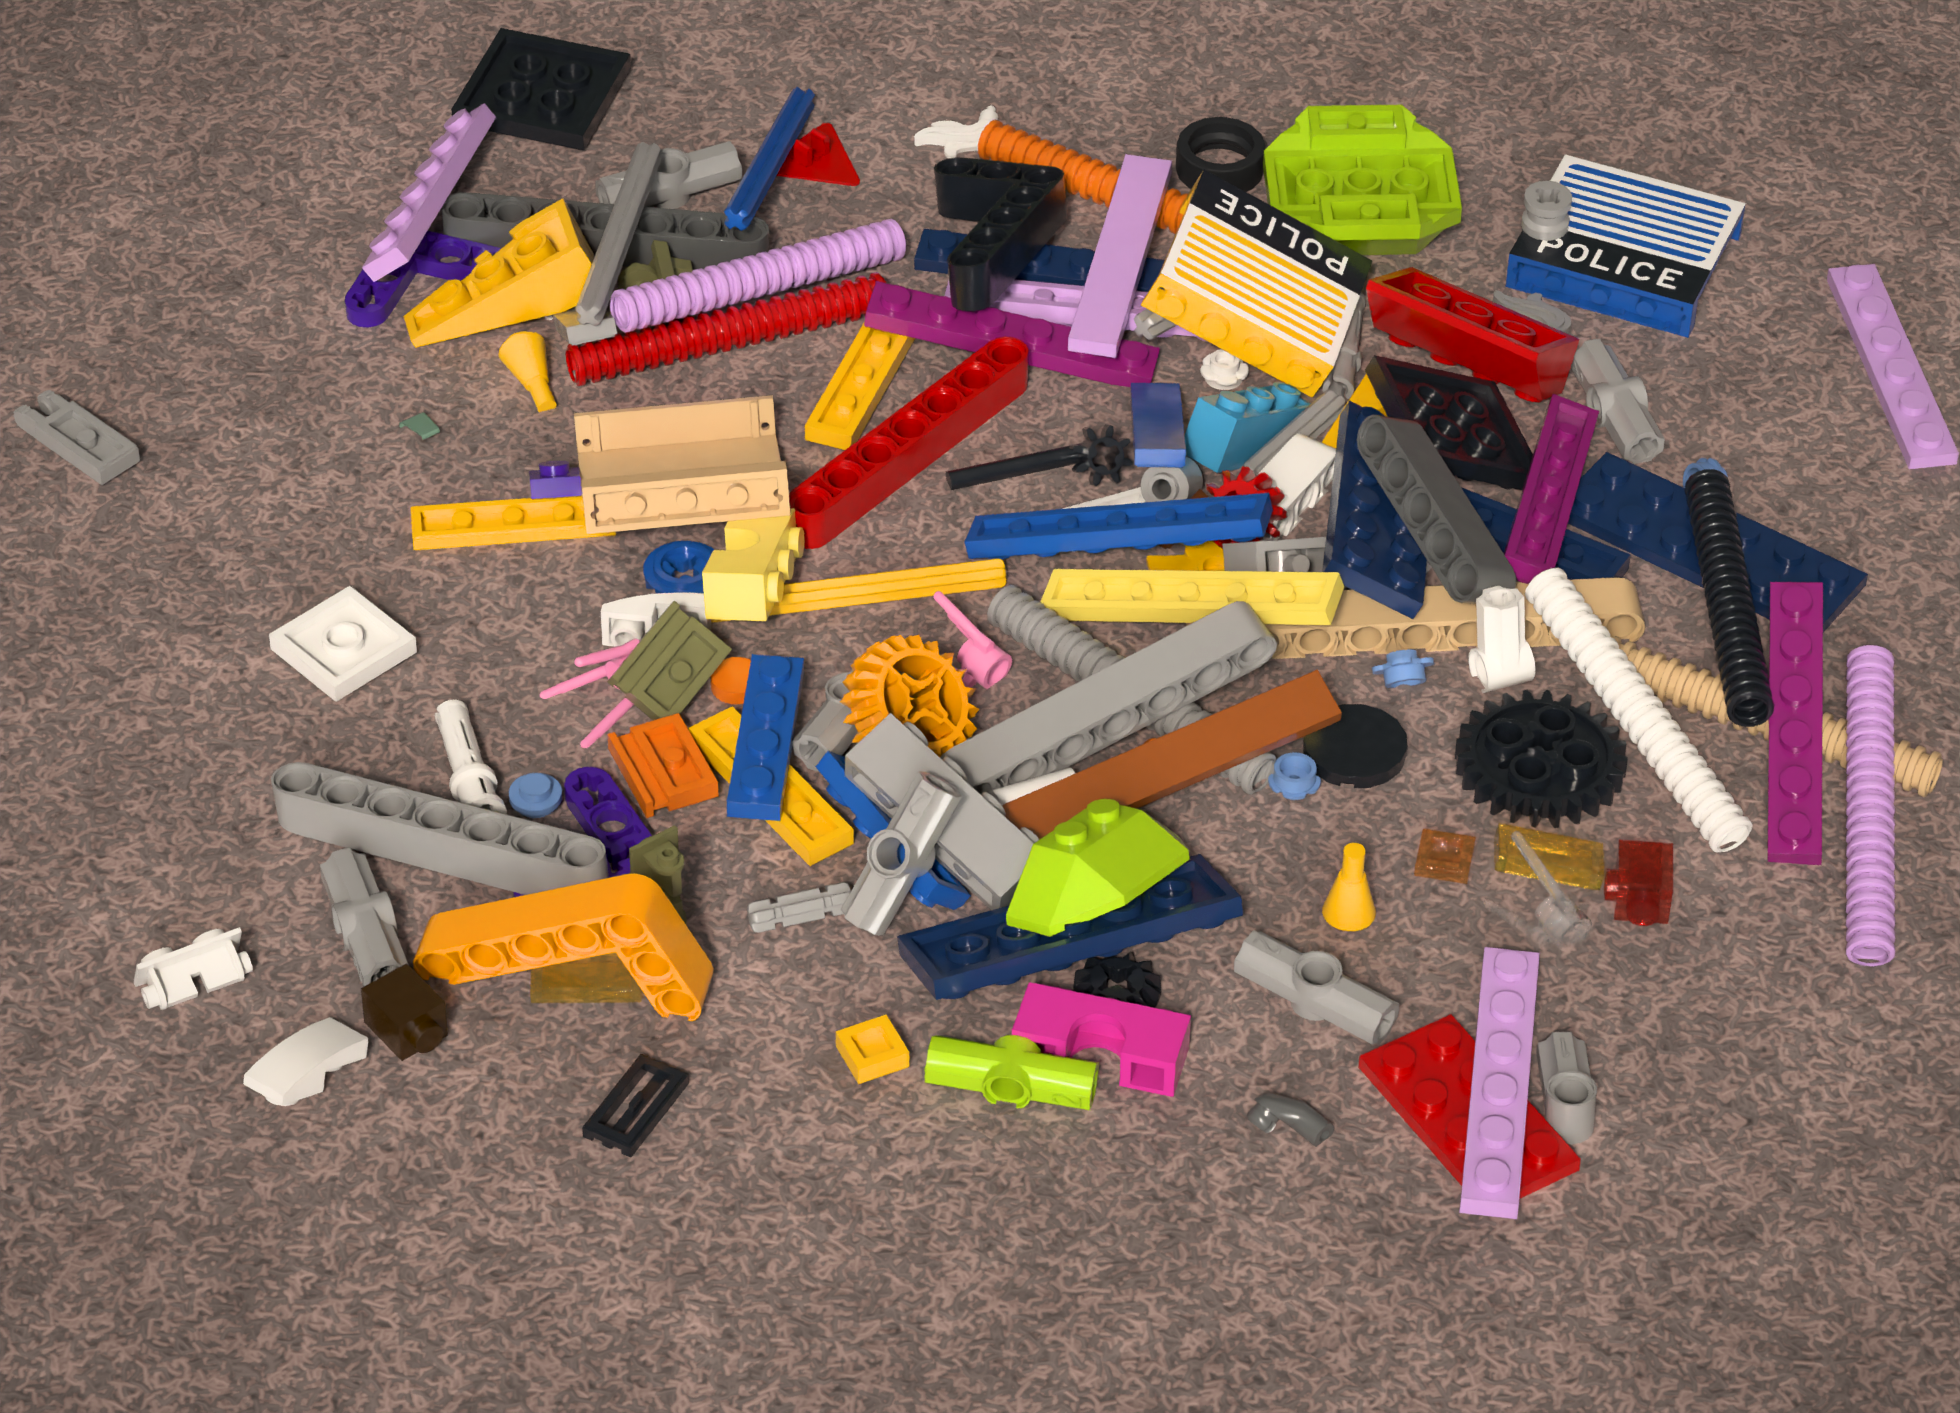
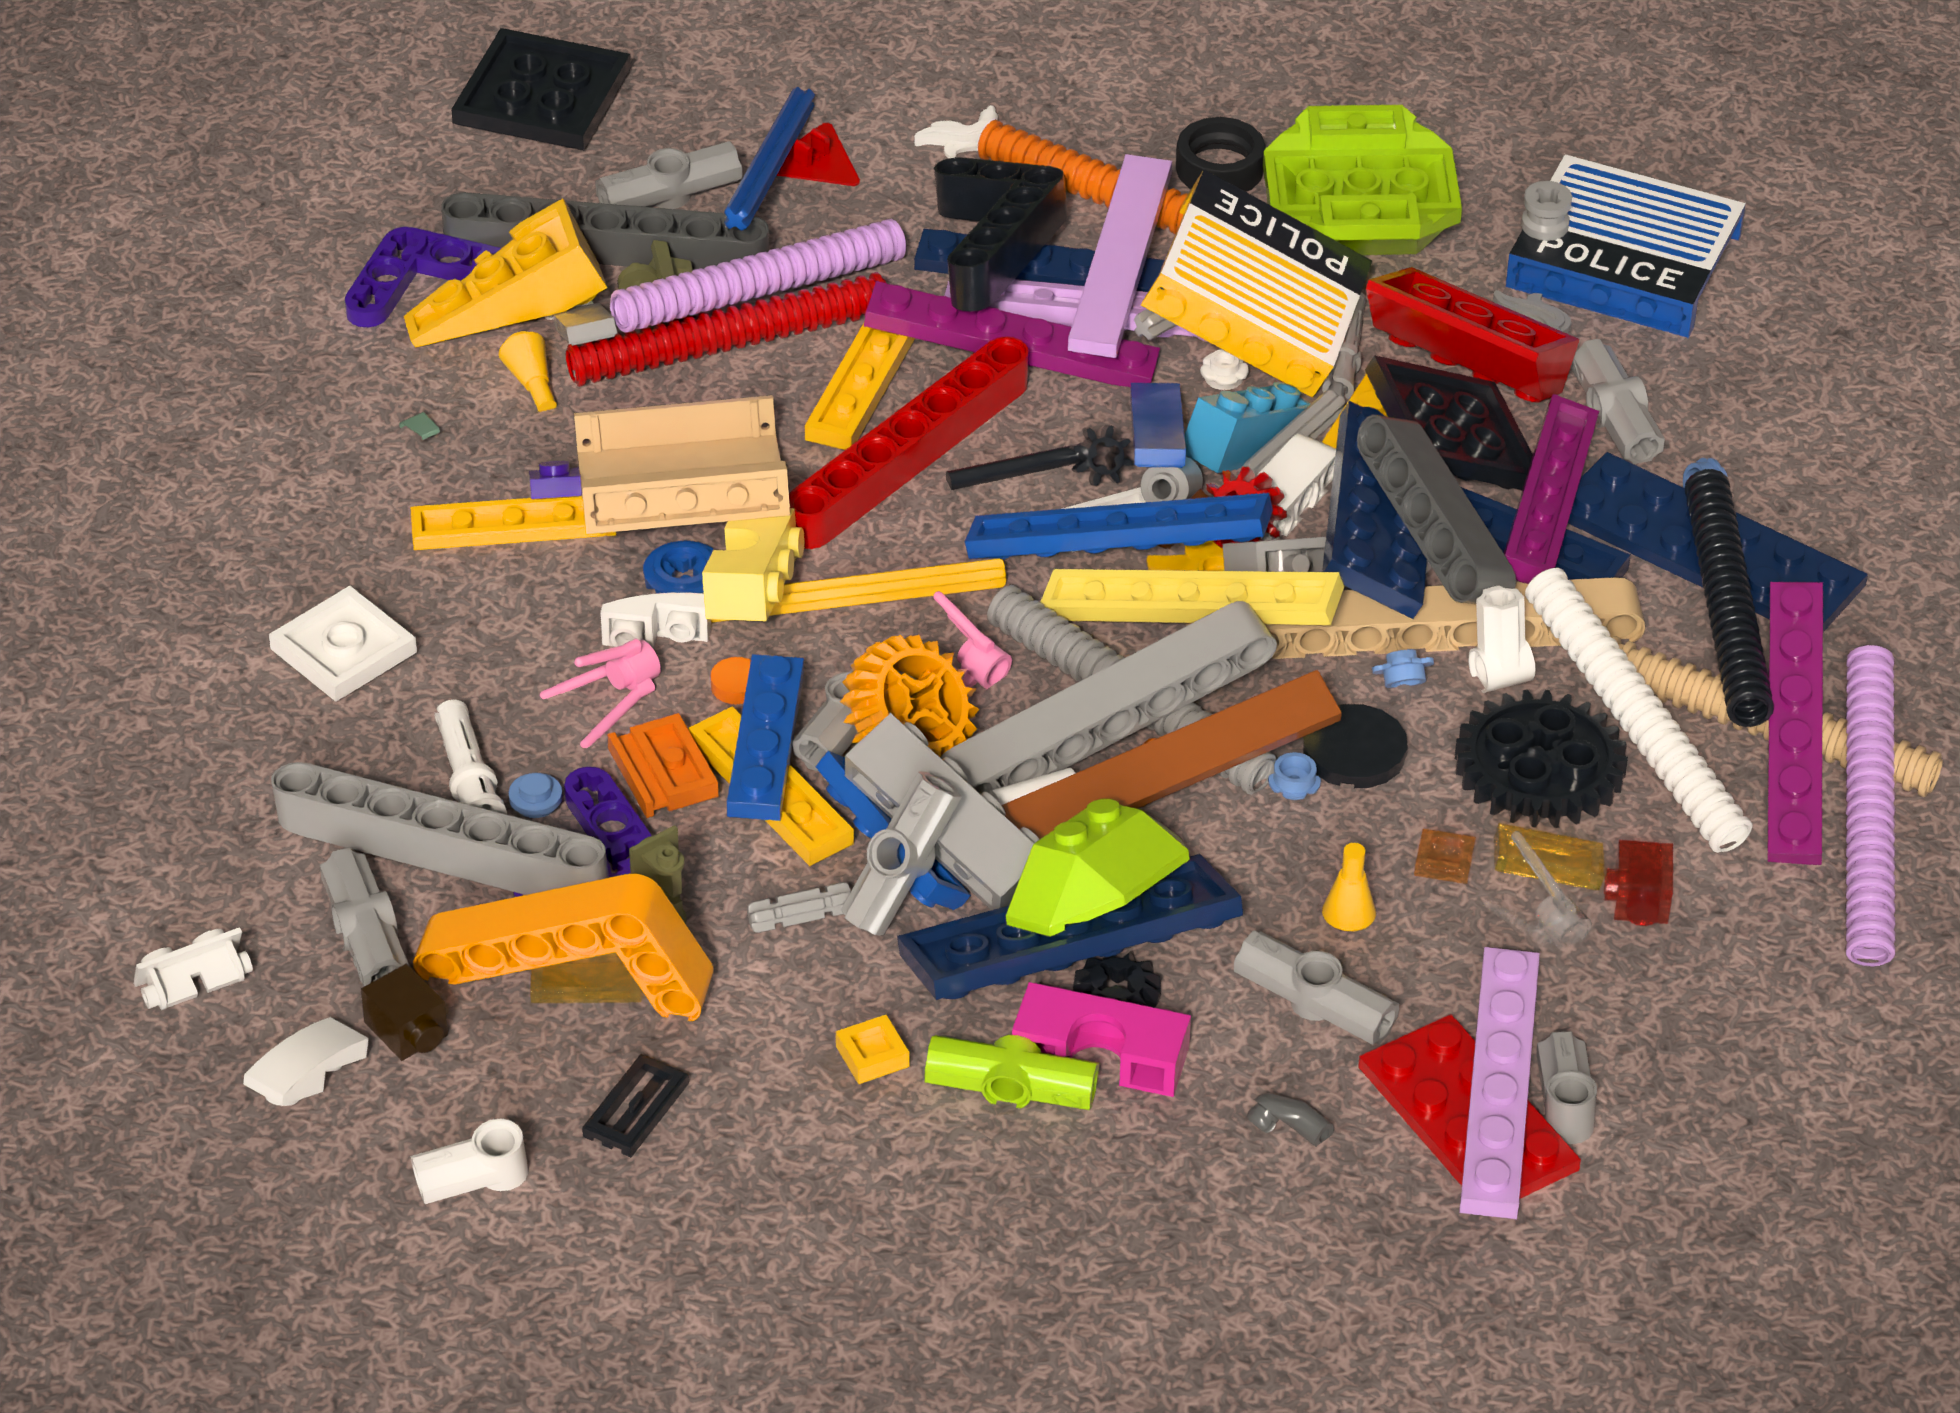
light grey hinge [13,390,140,485] -> none
lavender plate [362,103,496,282] -> none
light grey axle [575,142,661,326] -> none
olive plate [607,601,732,720] -> none
lavender plate [1827,264,1959,469] -> none
none -> white piece [410,1118,528,1204]

